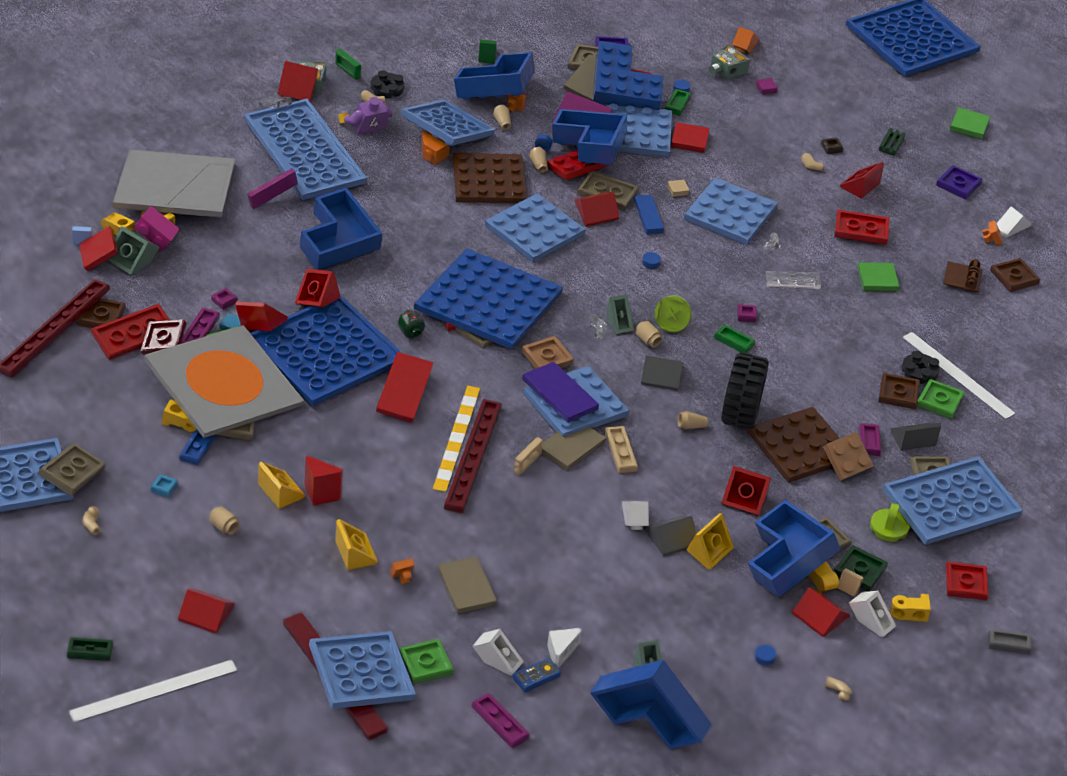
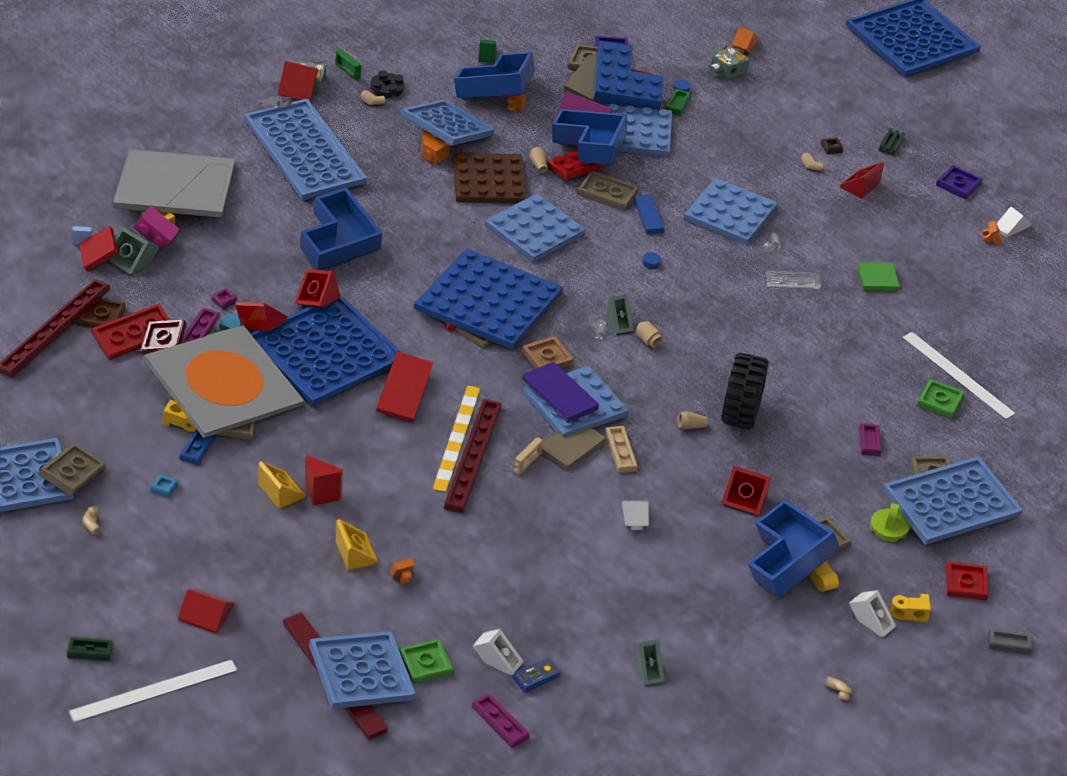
yellow leg [101,212,136,235] -> none
tan brick [209,506,240,535] -> none
magenta tile [247,168,298,209] -> none
medium lavender torso [338,97,393,135] -> none
dark green head [398,310,425,338] -> none
dark tan tile [437,556,497,614] -> none
tan cone [493,105,511,130] -> none
blue tile [534,135,553,152] -> none
white slope [547,628,582,668] -> none
red slope [575,192,619,227] -> none
blue piece [590,660,712,749] -> none
dark grey slope [641,355,683,391] -> none
dark grey slope [644,515,697,557] -> none
lime tile [655,295,692,332] -> none
tan tile [667,180,690,197] -> none
red tile [671,122,710,153] -> none
yellow slope [687,513,734,569] -> none
green tile [714,324,756,353] -> none
magenta tile [737,304,757,323] -> none
reddish brown plate [748,407,840,483] -> none
blue tile [755,645,776,665] -> none
magenta tile [756,78,778,94] -> none
red slope [792,587,850,637] -> none
medium nougat plate [823,432,874,481] -> none
red plate [834,209,890,245] -> none
dark green plate [834,545,888,592] -> none
tan tile [838,569,864,597] -> none
reddish brown tile [878,373,920,410] -> none
dark grey slope [891,422,941,450] -> none
black plate [902,351,940,384] -> none
reddish brown hinge [943,259,983,292] -> none
bright green tile [950,107,990,139] -> none
reddish brown tile [990,258,1040,292] -> none

